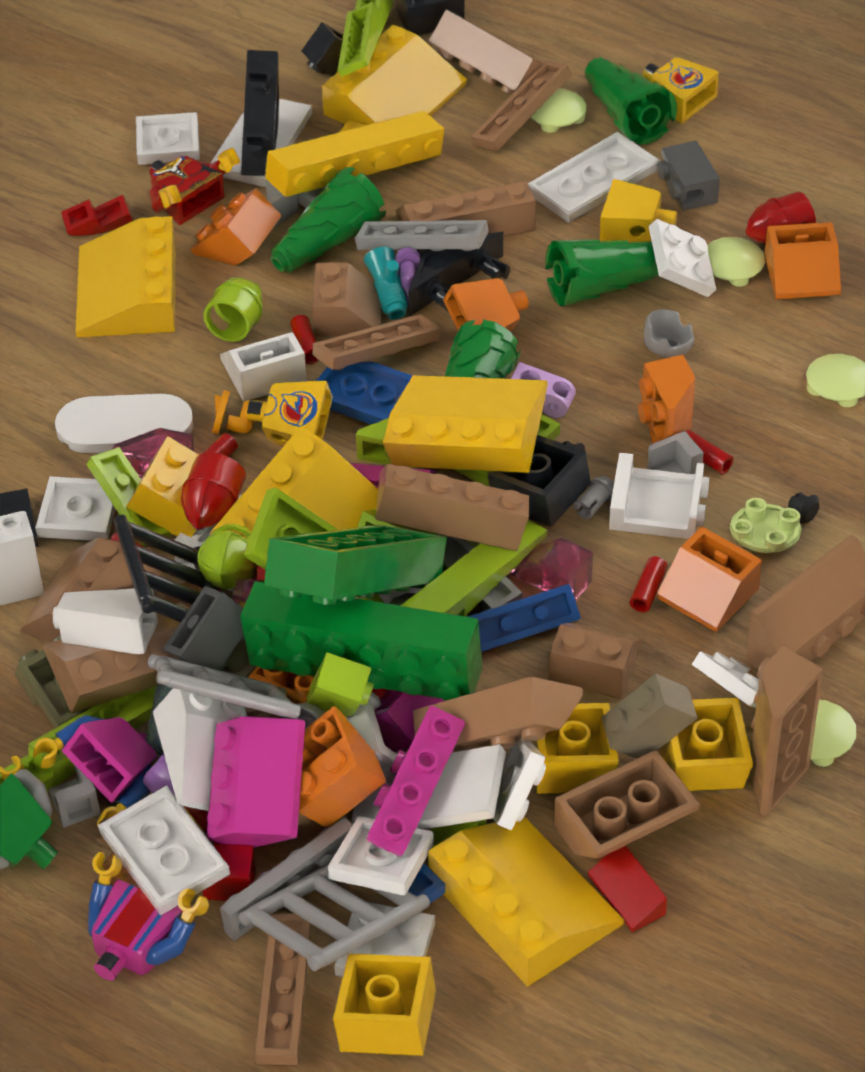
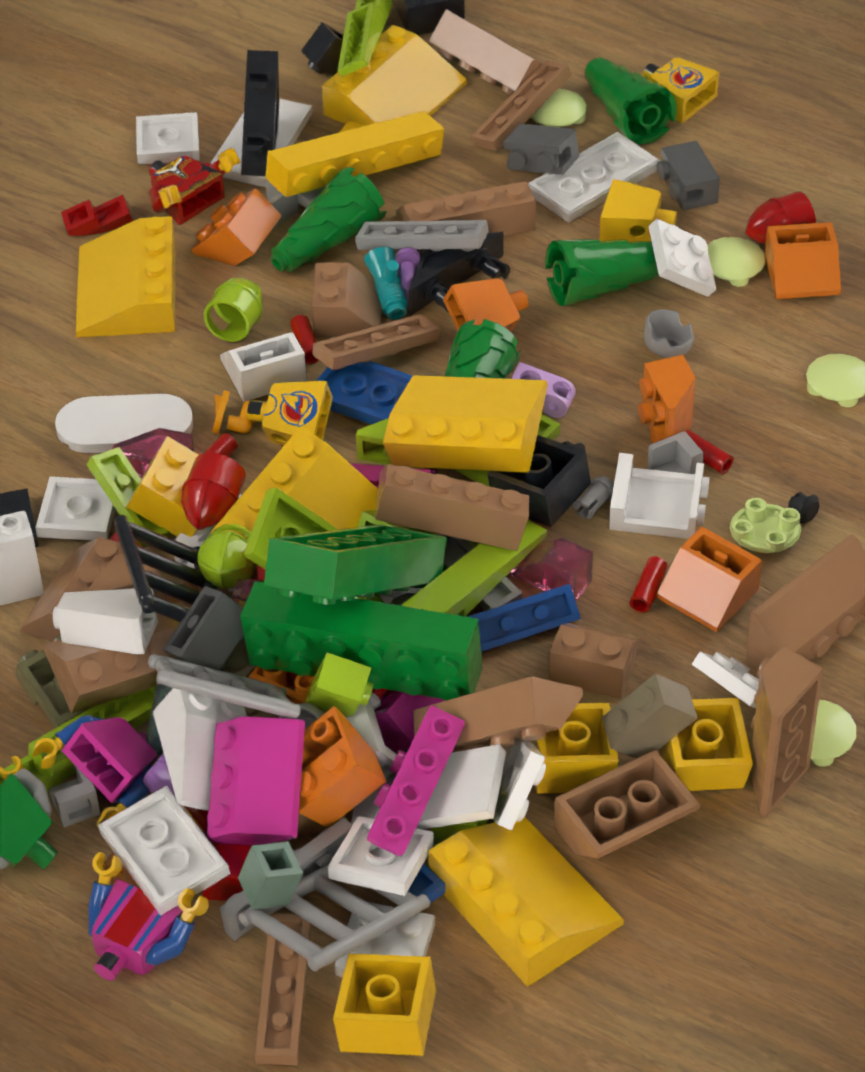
red slope [588,845,667,932] -> none
none -> sand green brick [238,842,303,910]
none -> dark grey brick [503,124,579,175]

